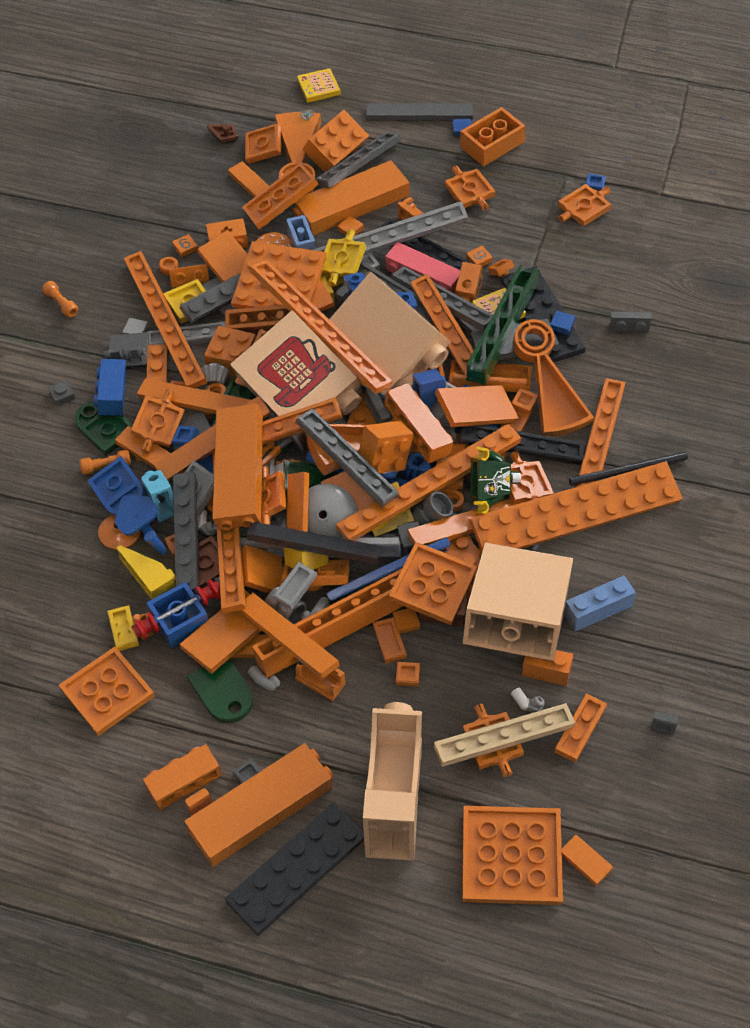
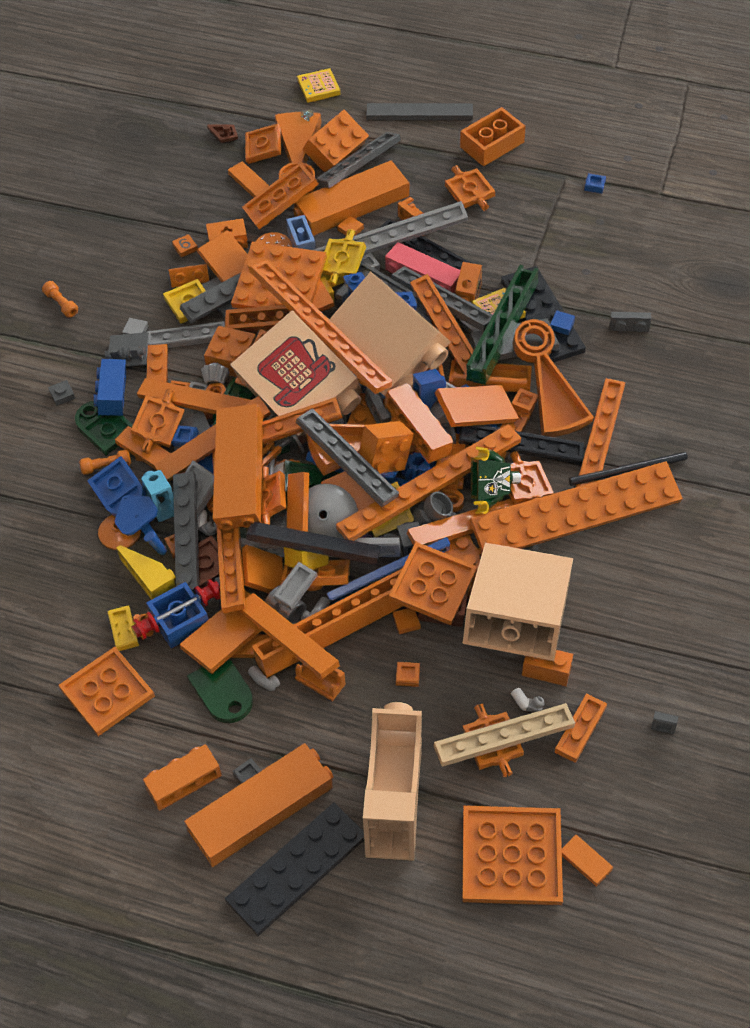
orange plate [124,251,207,388] -> none
orange tile [159,257,179,275] -> none
orange tile [185,788,212,816] -> none
orange tile [373,617,407,664] -> none
blue tile [453,119,471,136] -> none
orange tile [466,246,493,267] -> none
orange plate [488,259,515,277] -> none
orange plate [558,184,611,227] -> none
medium blue brick [564,576,636,632] -> none

